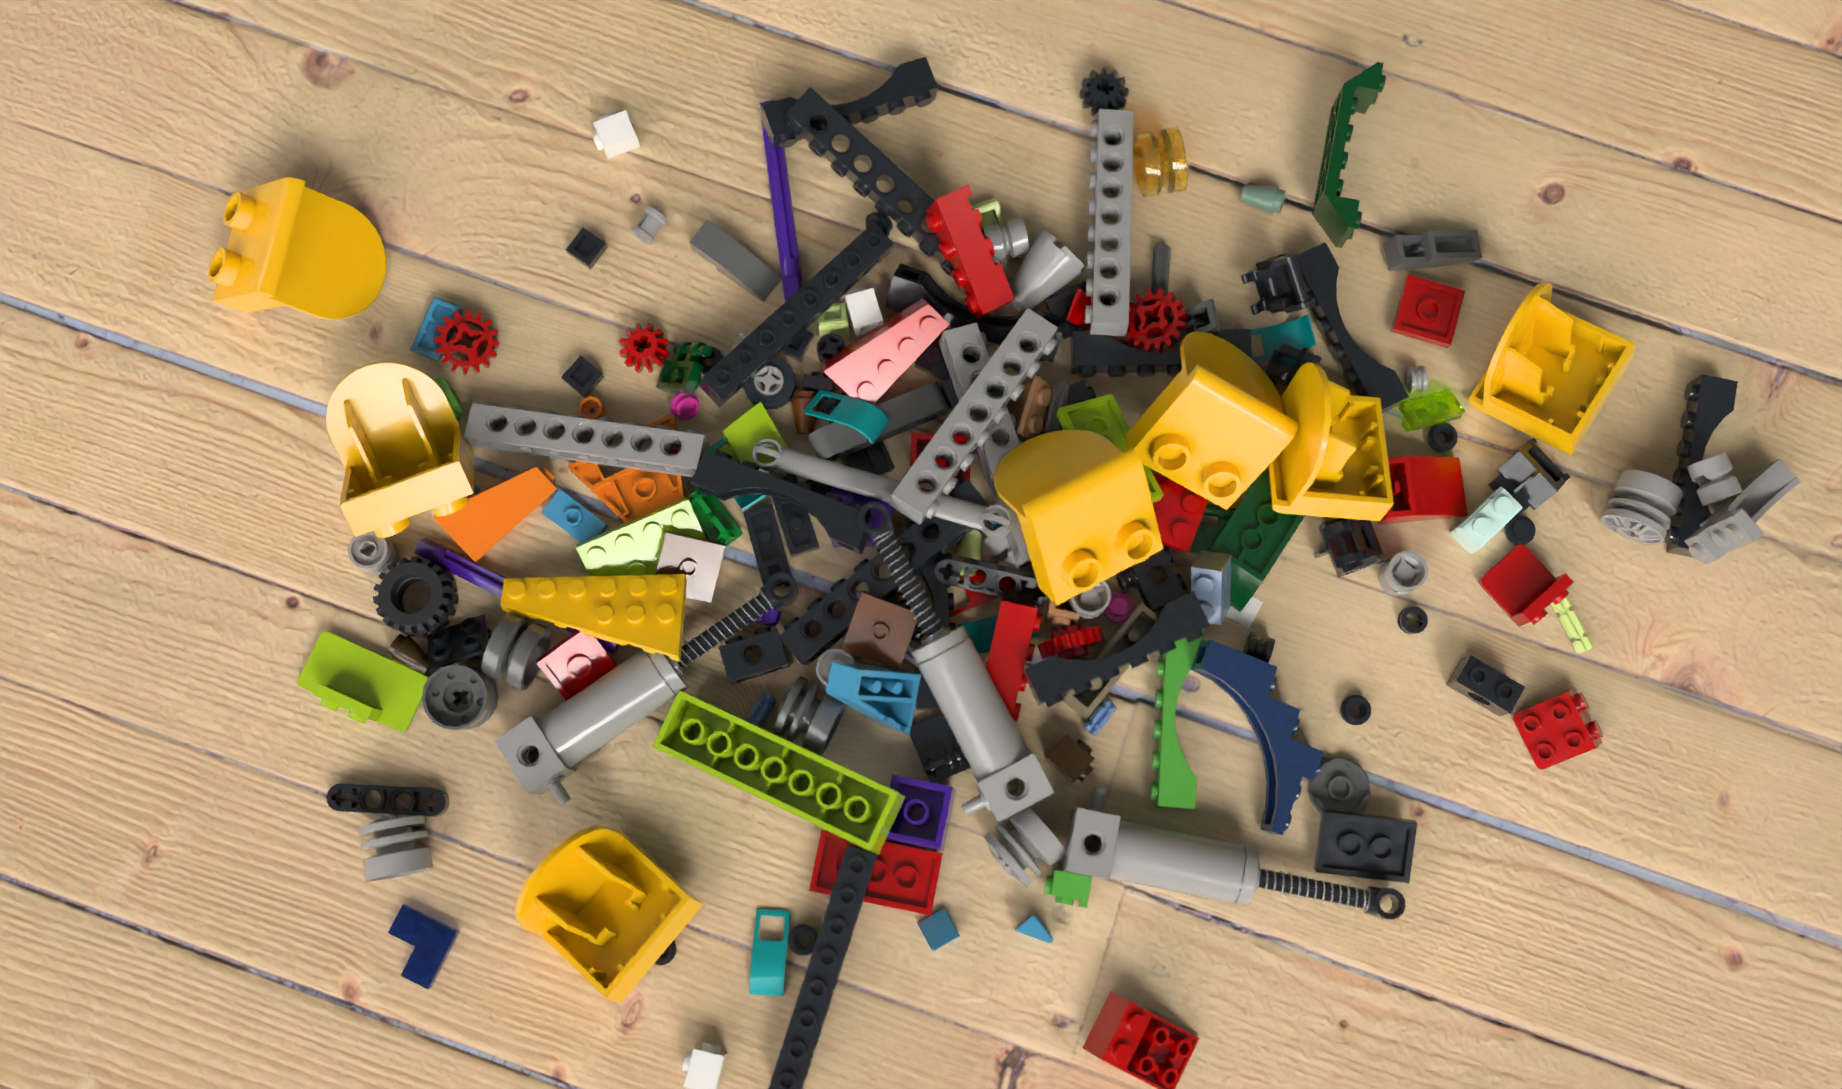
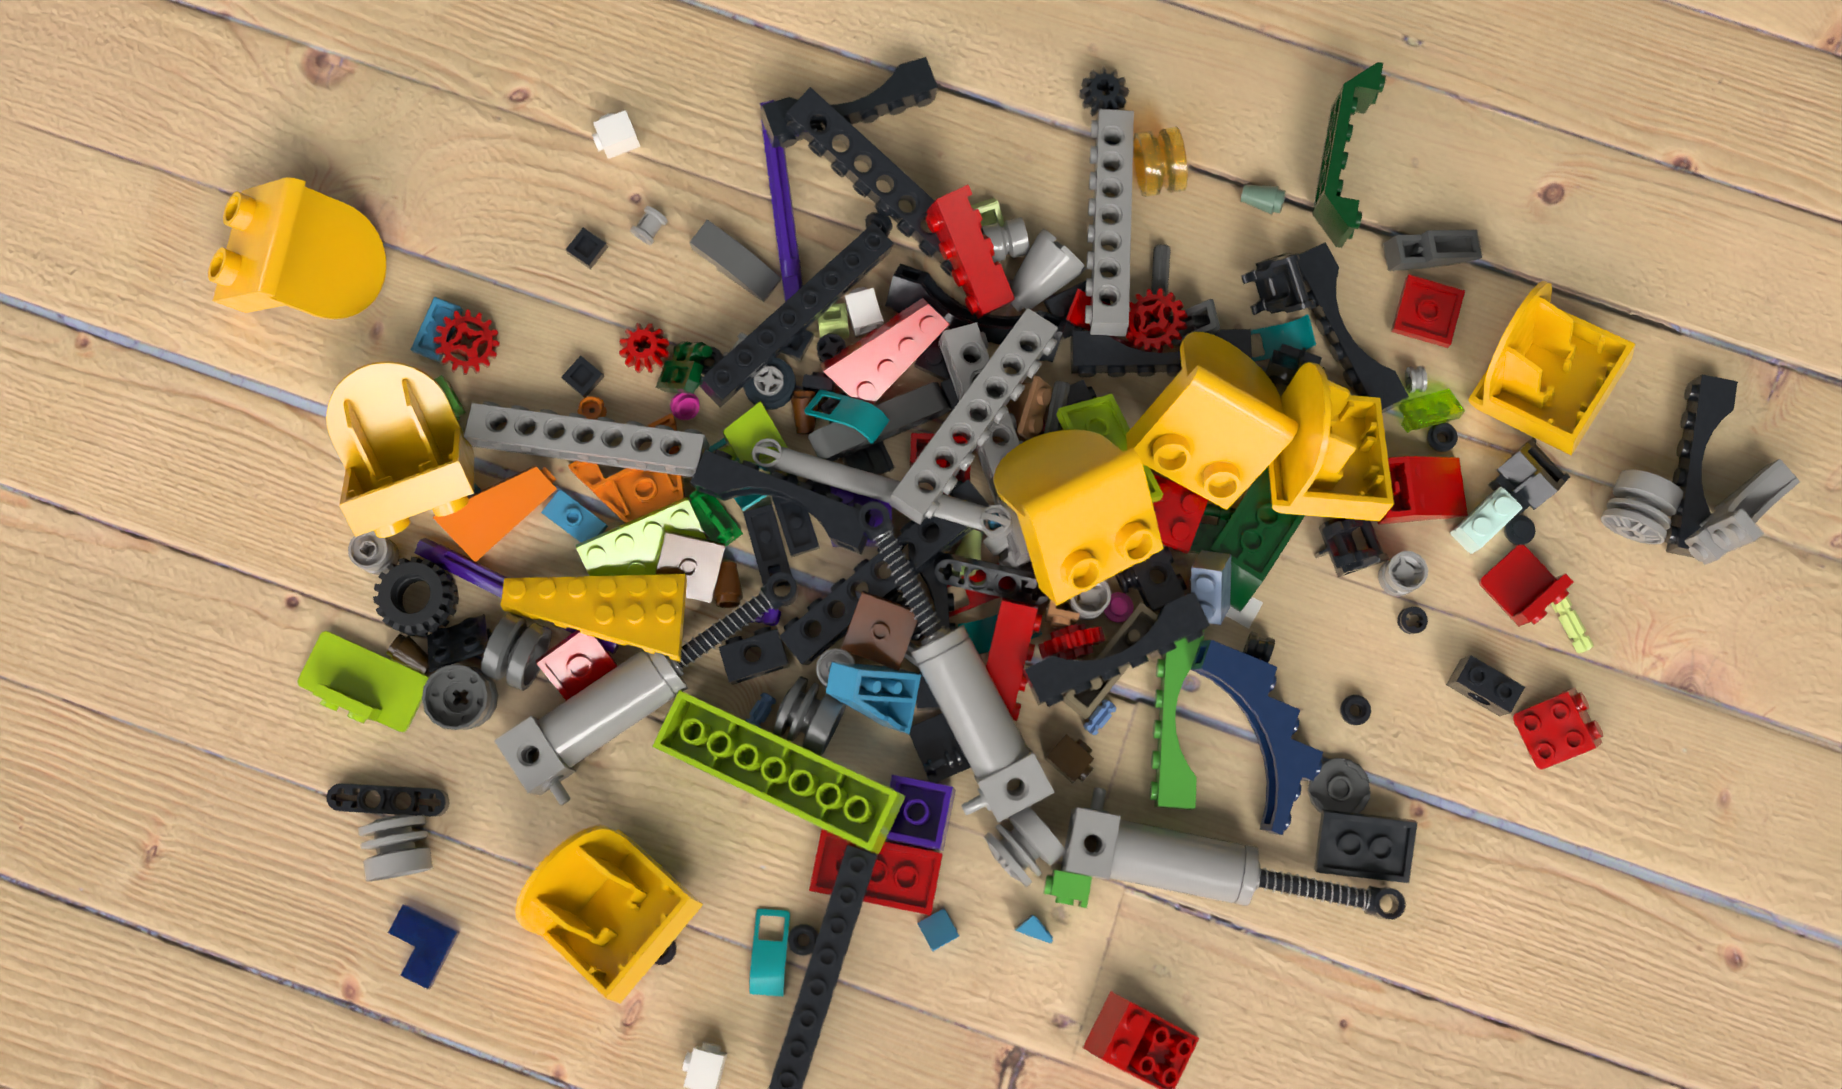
light grey wheel [1687,452,1743,506] -> none
none -> reddish brown cone [713,562,743,608]

